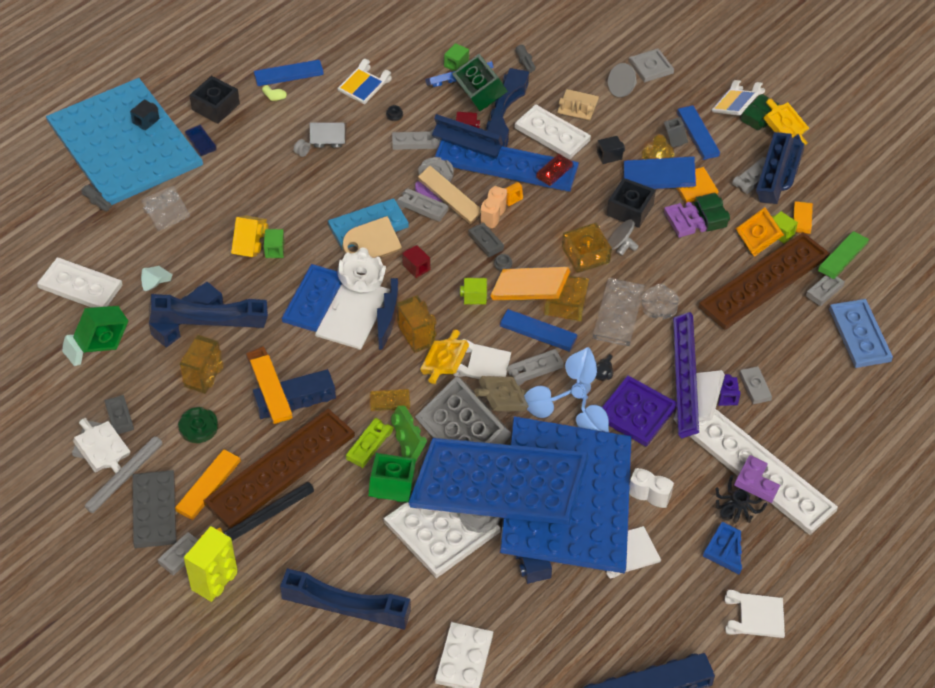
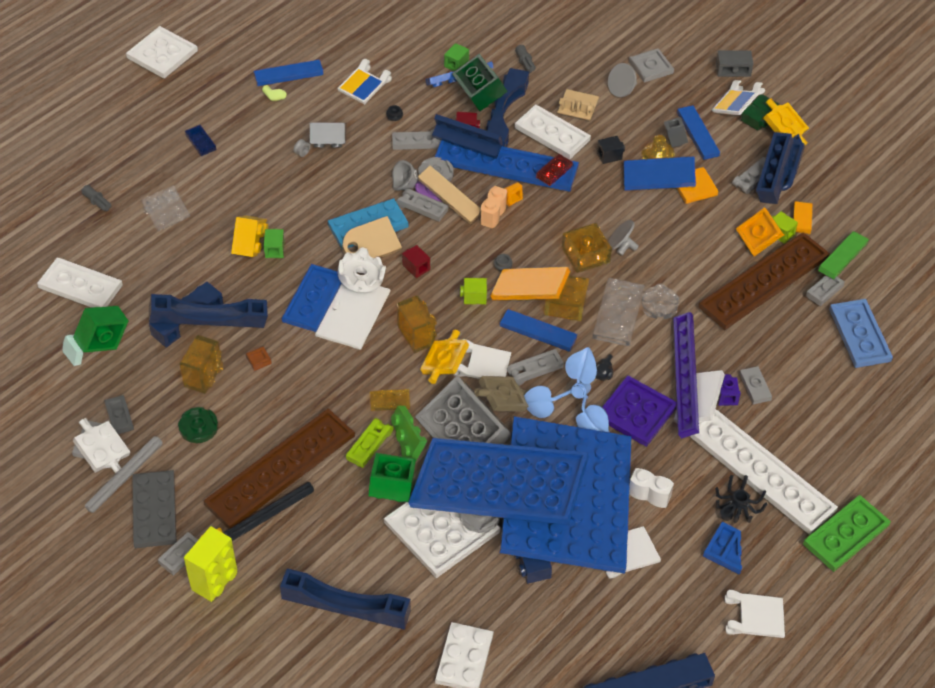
dark azure plate [46,78,203,205] -> none
black brick [130,99,160,131] -> none
light aqua tile [141,266,173,291] -> none
light orange tile [175,449,241,520] -> none
black brick [189,75,240,124] -> none
light orange tile [250,355,293,424] -> none
dark blue brick [253,369,336,419] -> none
dark blue slope [377,278,398,350] -> none
dark grey plate [468,222,504,257] -> none
black brick [607,178,656,228] -> none
medium lavender plate [664,202,707,238] -> none
dark green brick [694,193,730,232] -> none
medium lavender plate [734,455,780,503] -> none
none -> white plate [126,26,198,79]
none -> light grey helmet [392,160,418,191]
none -> dark grey brick [716,50,753,77]
none -> bright green plate [803,495,891,572]

